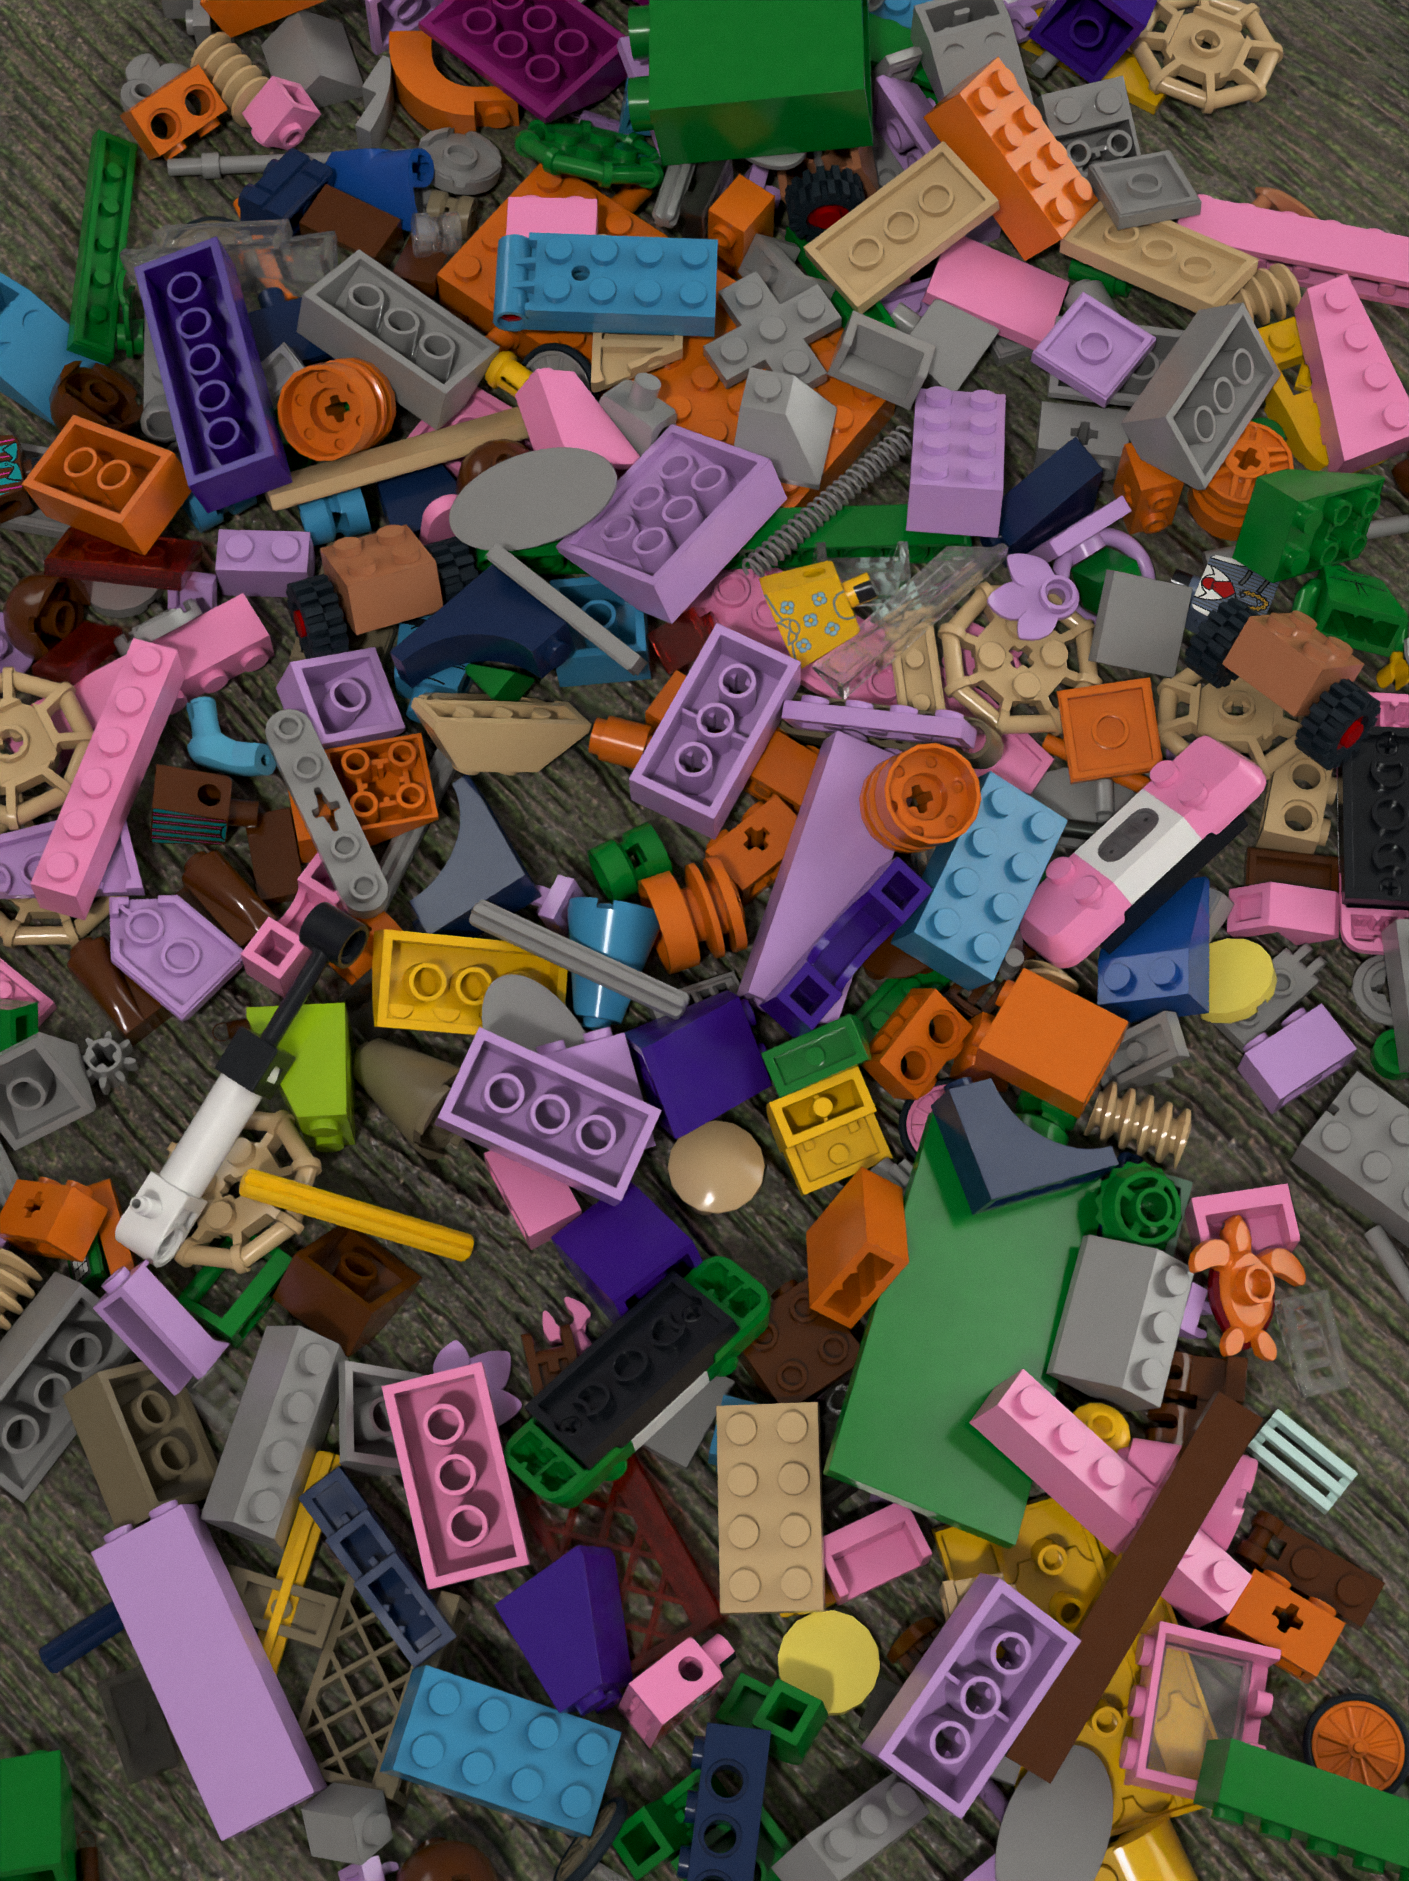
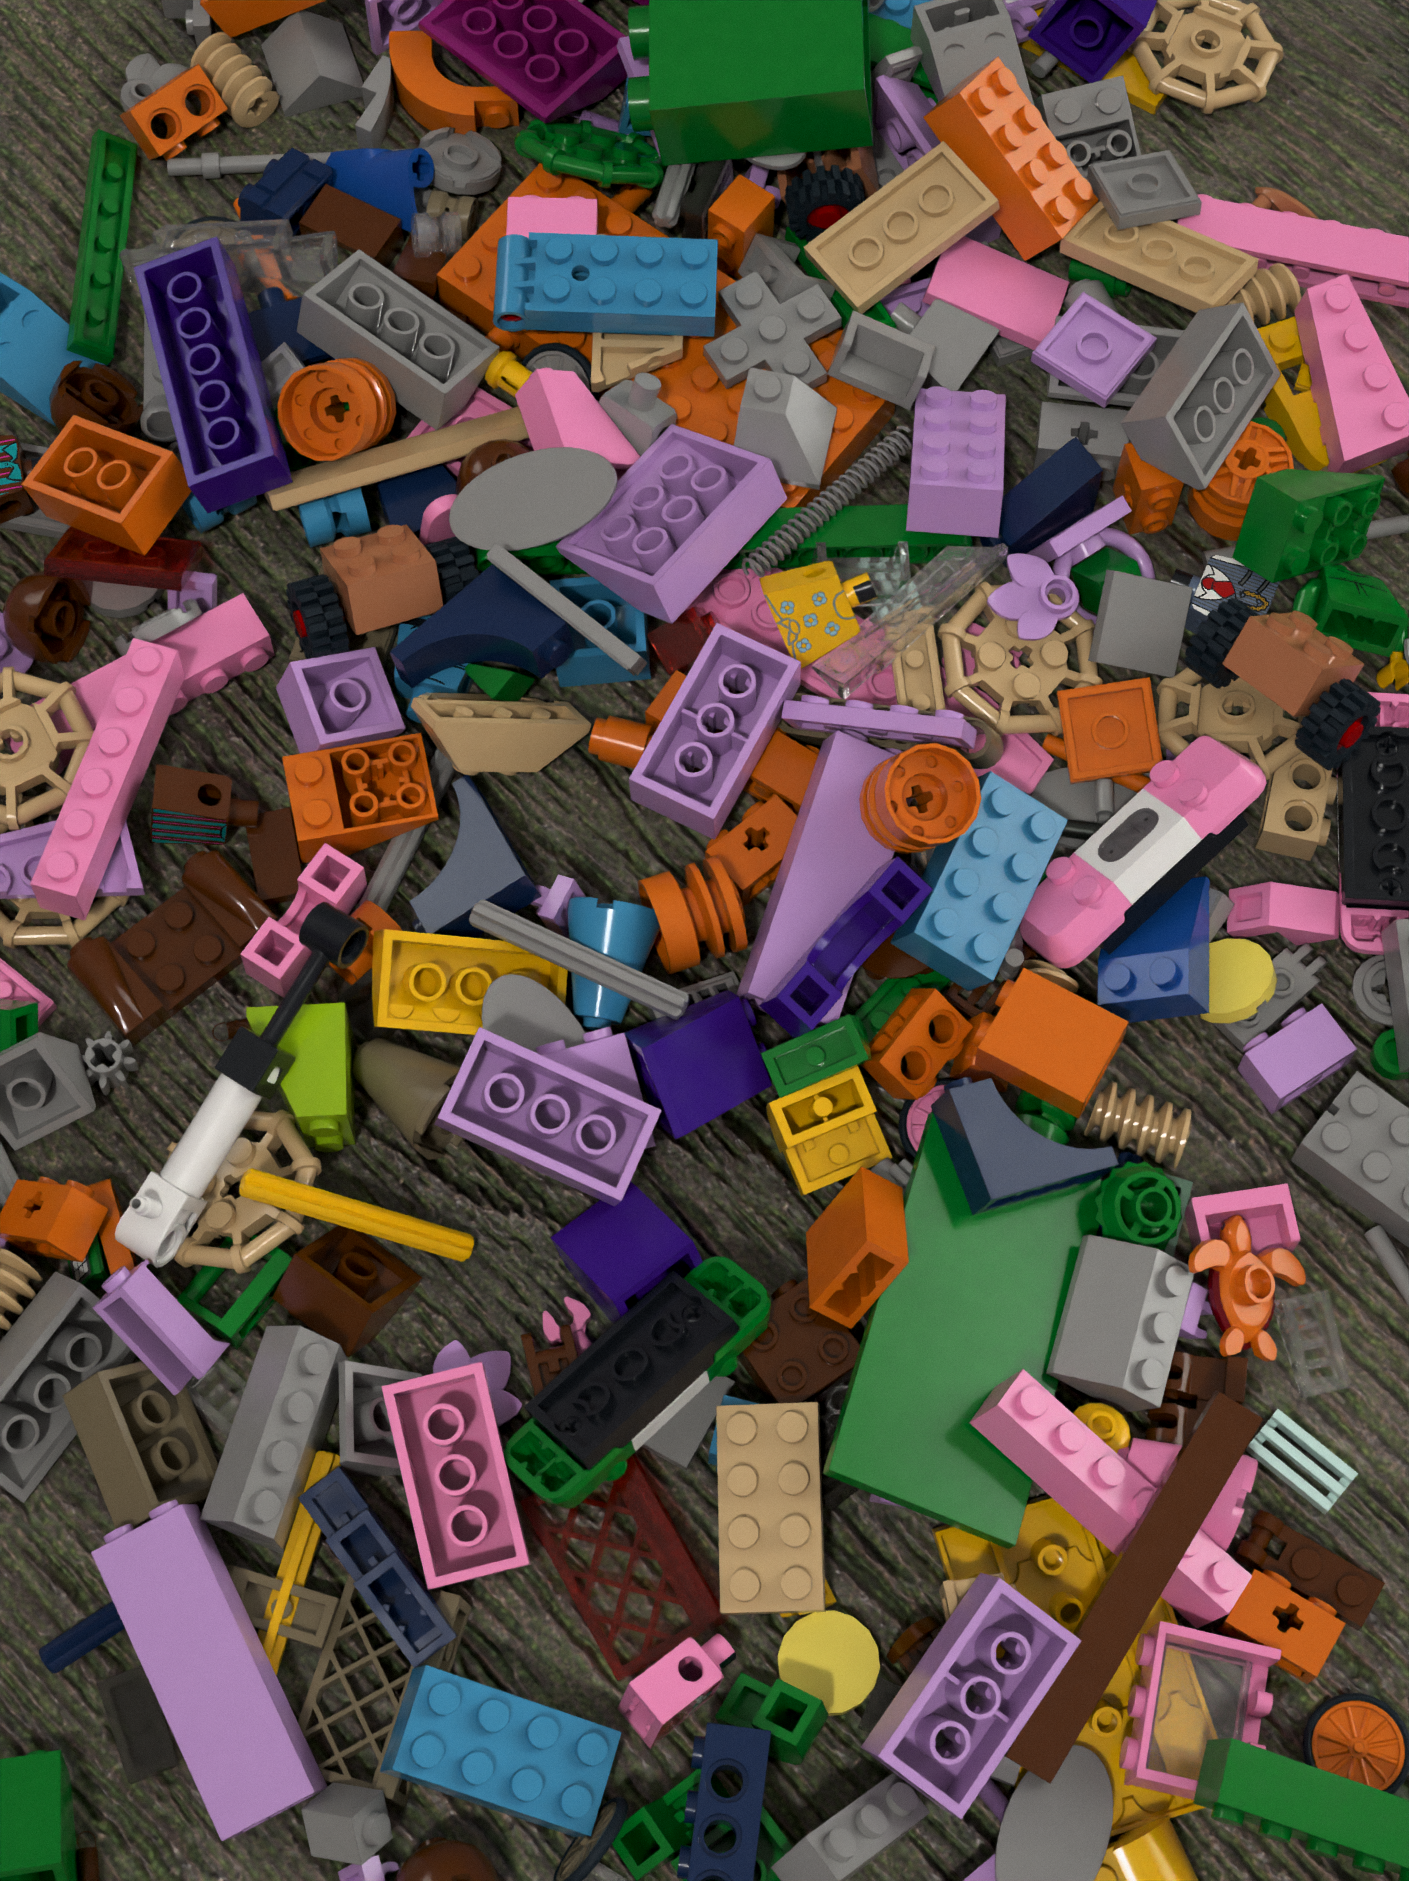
clear red tile [31,622,123,686] -> none
lavender tile [109,895,243,1022] -> none
green plate [116,270,144,359] -> none
medium azure arm [186,696,276,777] -> none
lavender brick [215,529,316,597] -> none
bright pink brick [242,76,321,151] -> none
light grey piece [265,709,389,919] -> none
bright pink panel [484,1150,582,1250] -> none
dark purple slope [494,1545,633,1716] -> none
green wheel [587,822,673,904] -> none
tan dish [668,1120,765,1216] -> none
bright pink panel [823,1503,932,1606] -> none
light grey slope [1100,1011,1190,1091] -> none
reddish brown tile [1243,847,1339,894] -> none

